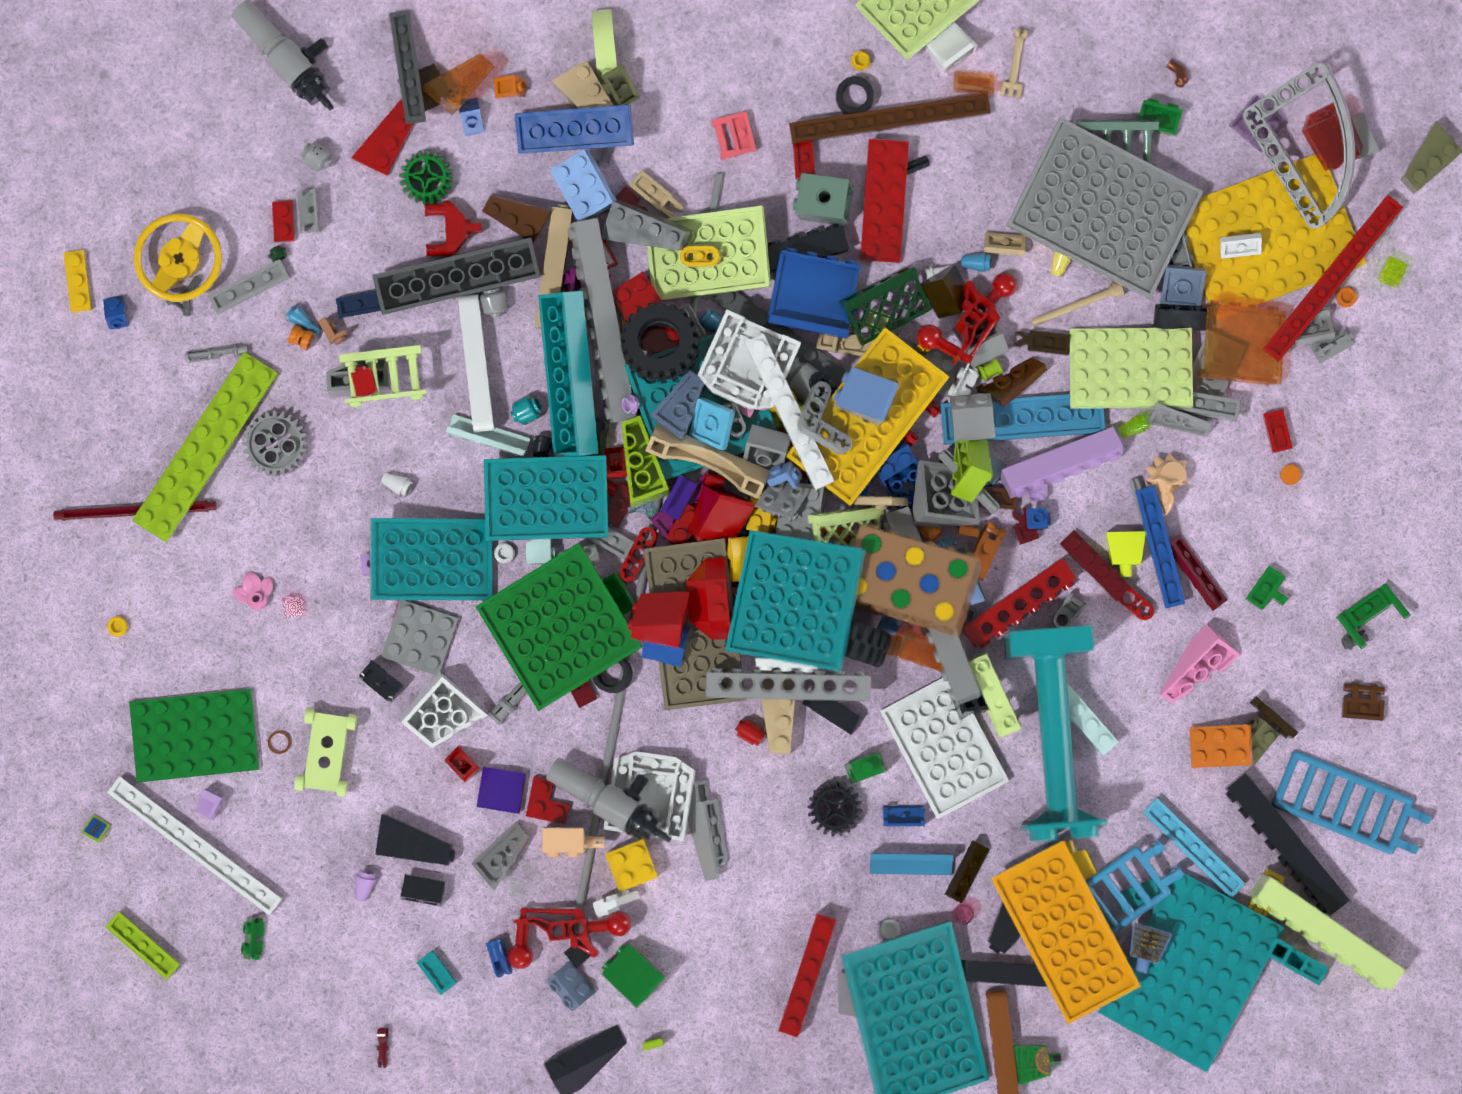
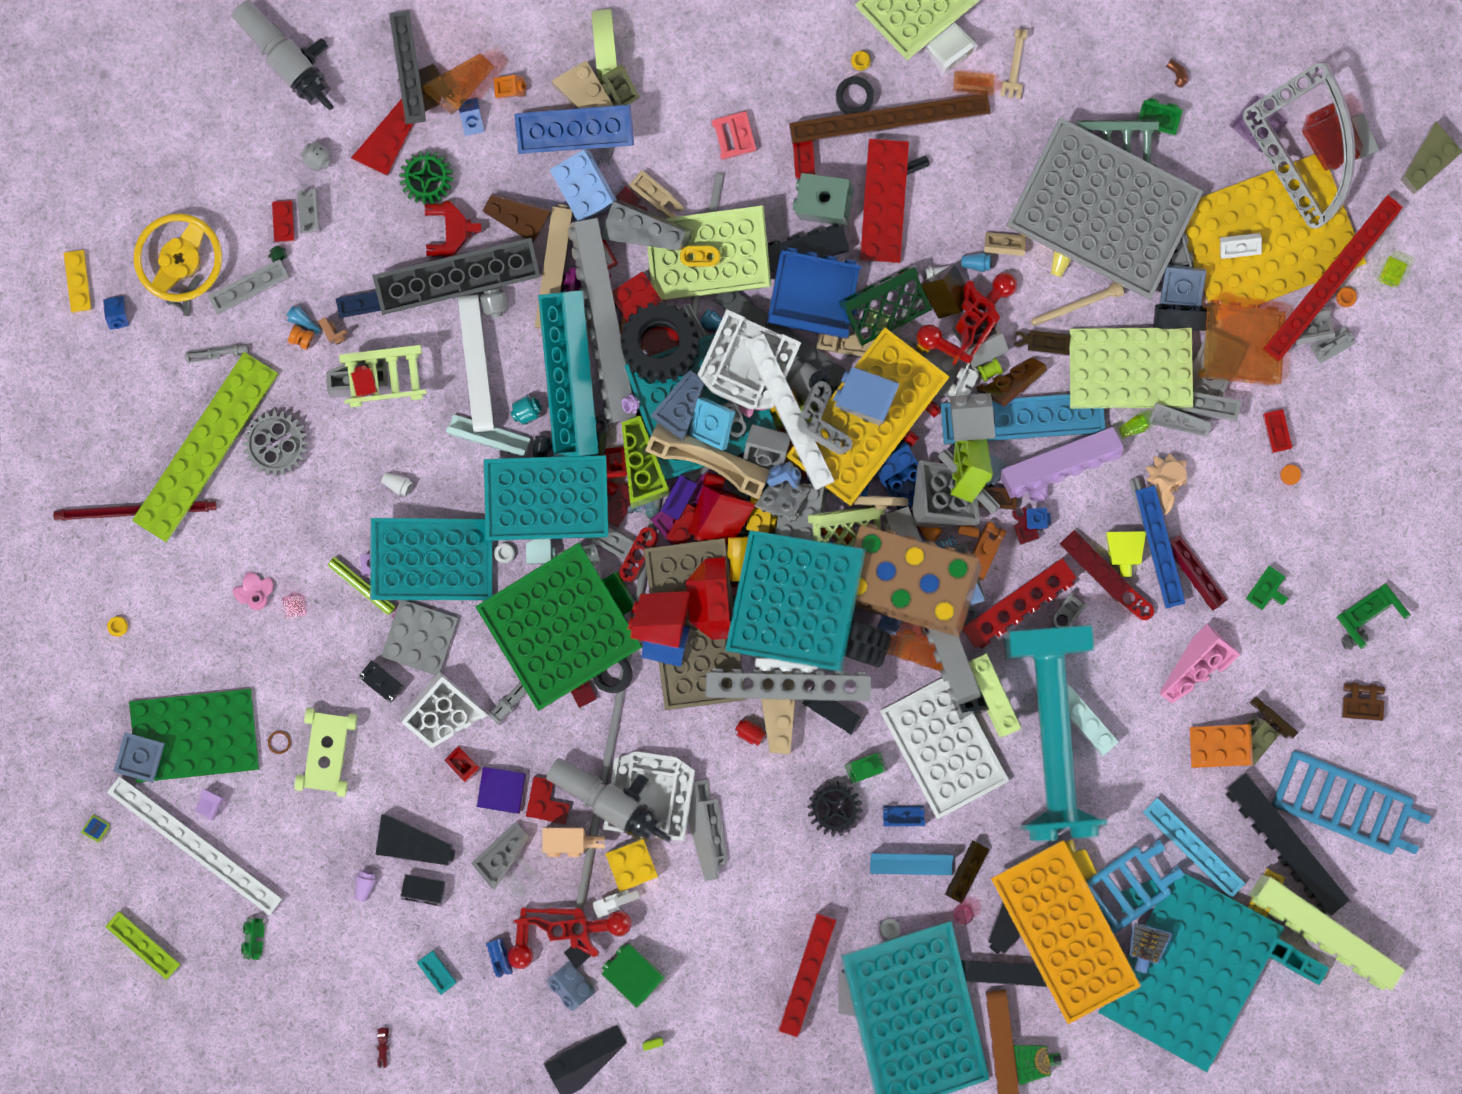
none -> sand blue plate [113,732,165,783]
none -> lime axle [328,557,395,615]

